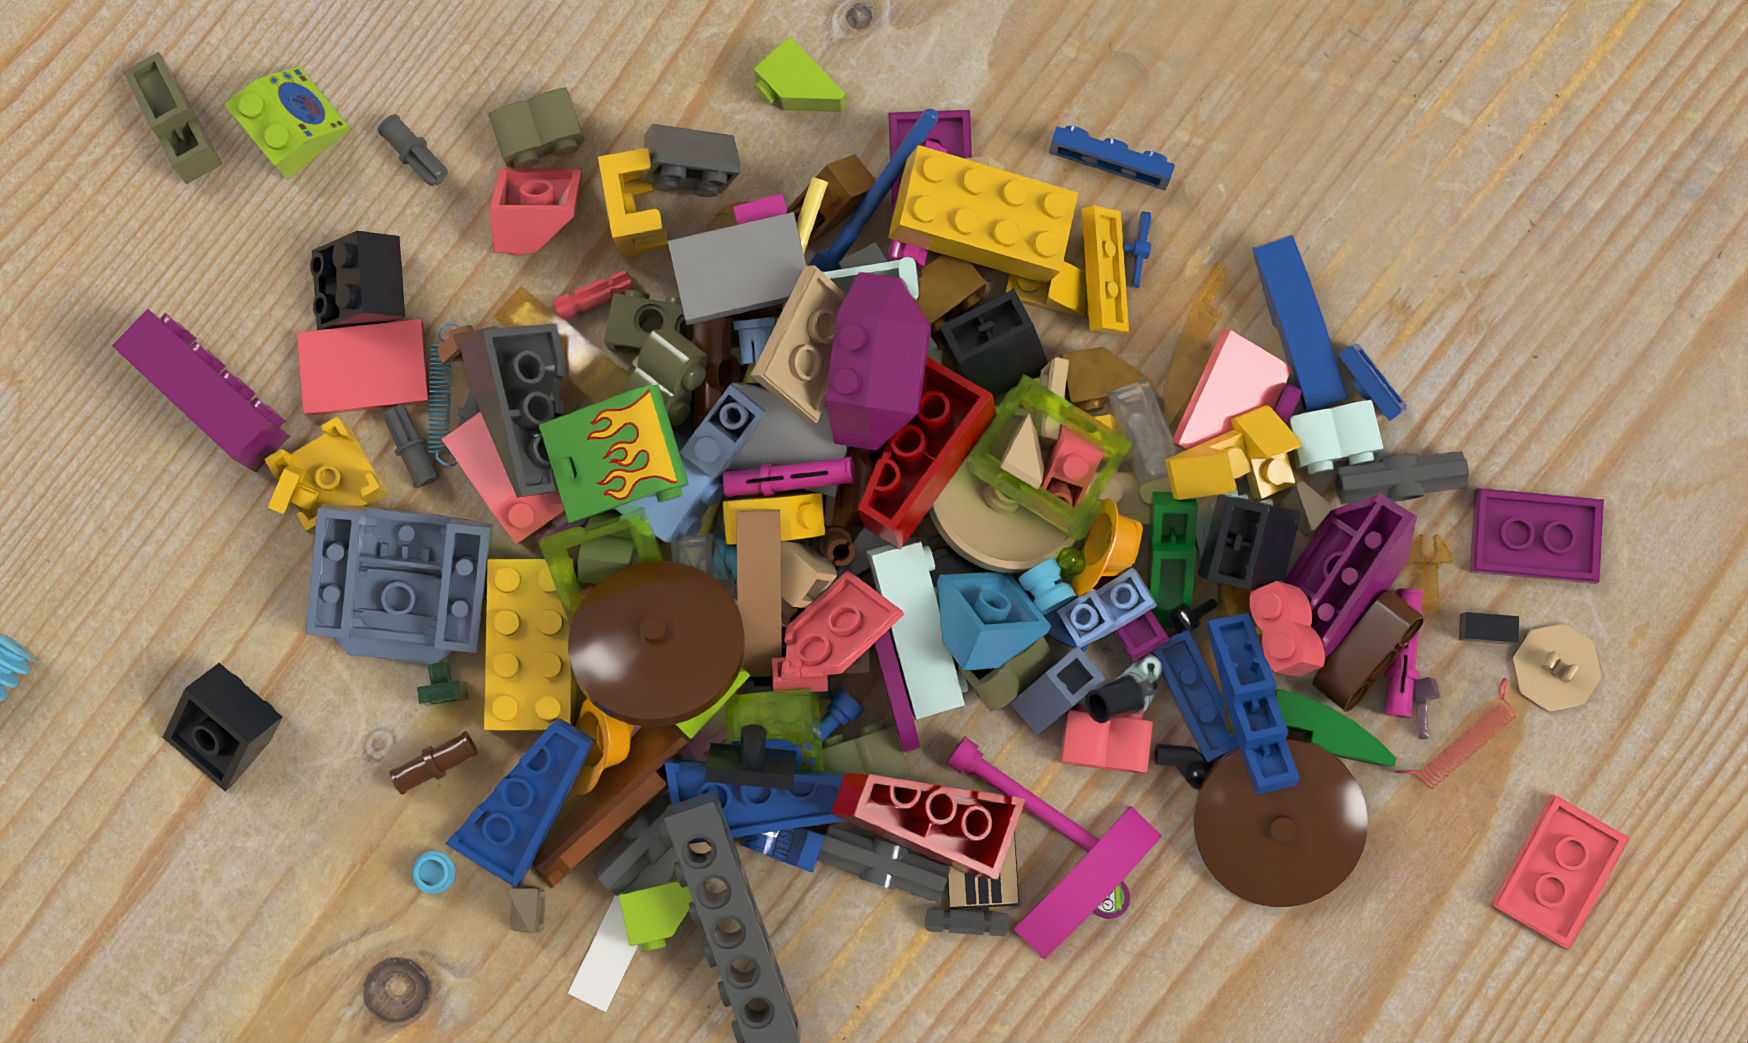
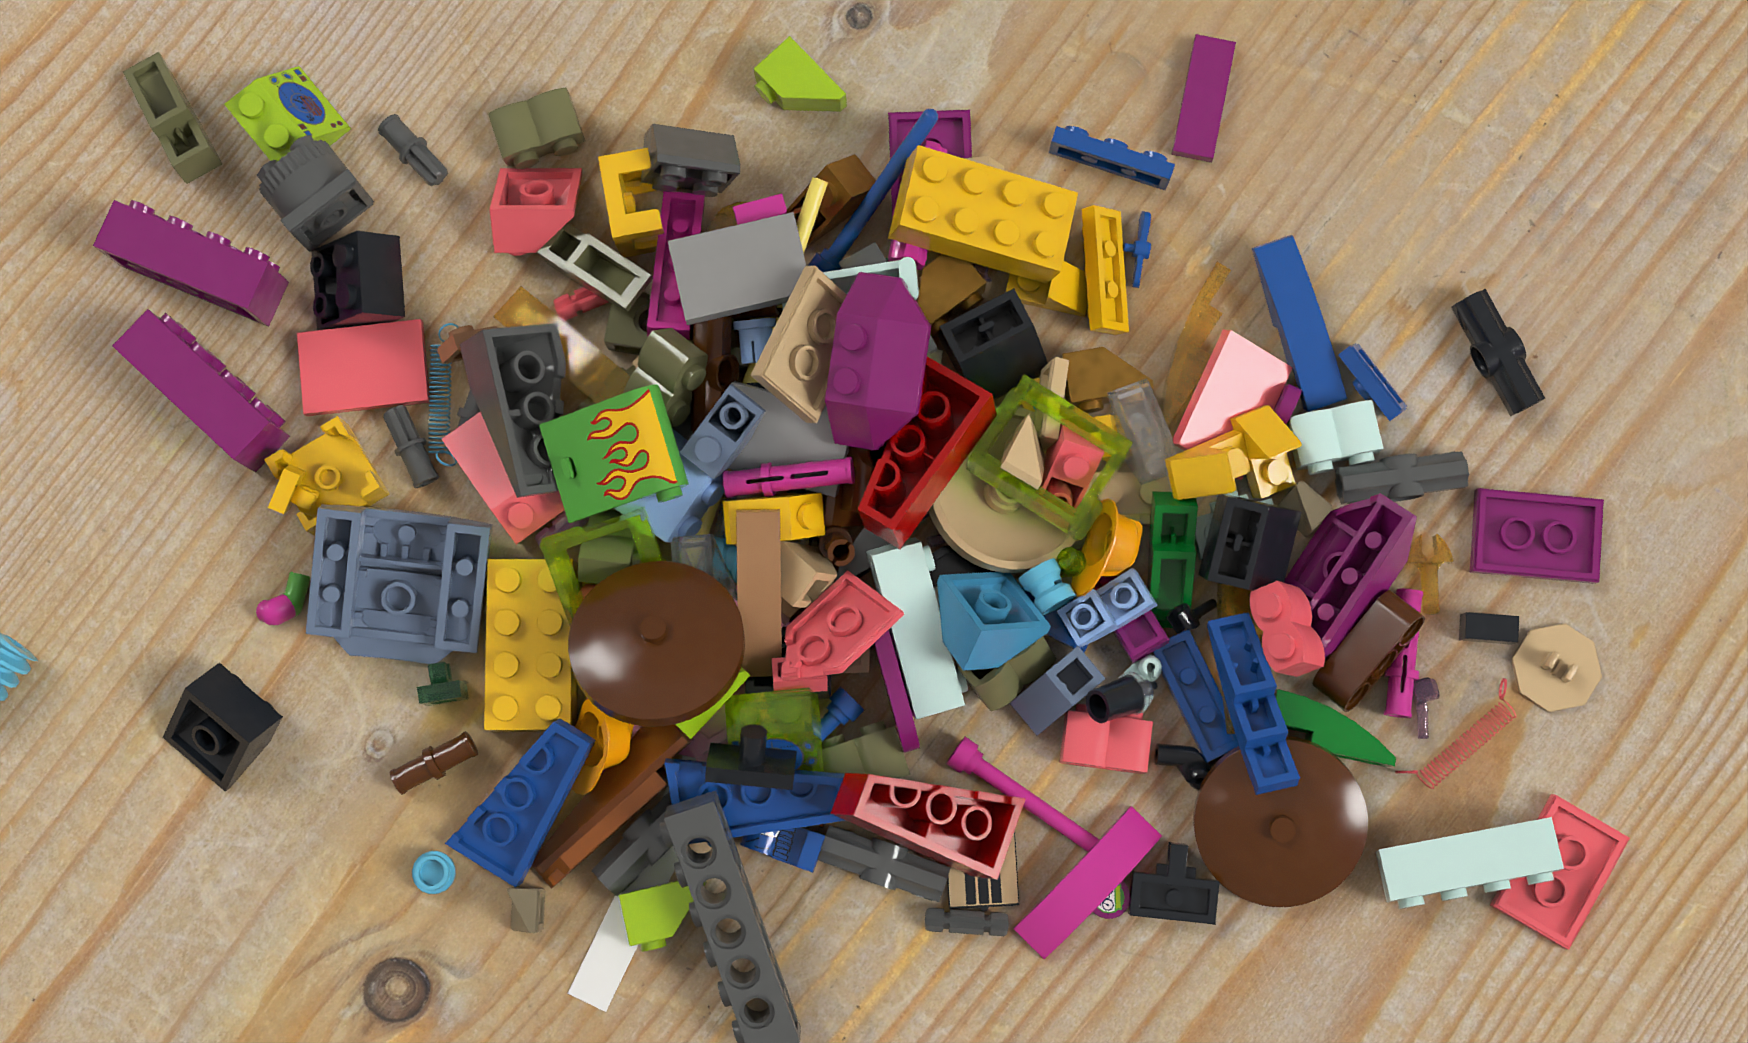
none -> magenta brick [93,200,289,327]
none -> arm [256,572,311,625]
none -> dark grey piece [257,135,374,252]
none -> olive slope [538,223,653,311]
none -> dark pink plate [647,191,705,340]
none -> black hinge [1128,842,1220,925]
none -> magenta tile [1171,34,1236,163]
none -> light aqua brick [1375,817,1564,909]
none -> black piece [1451,289,1546,417]

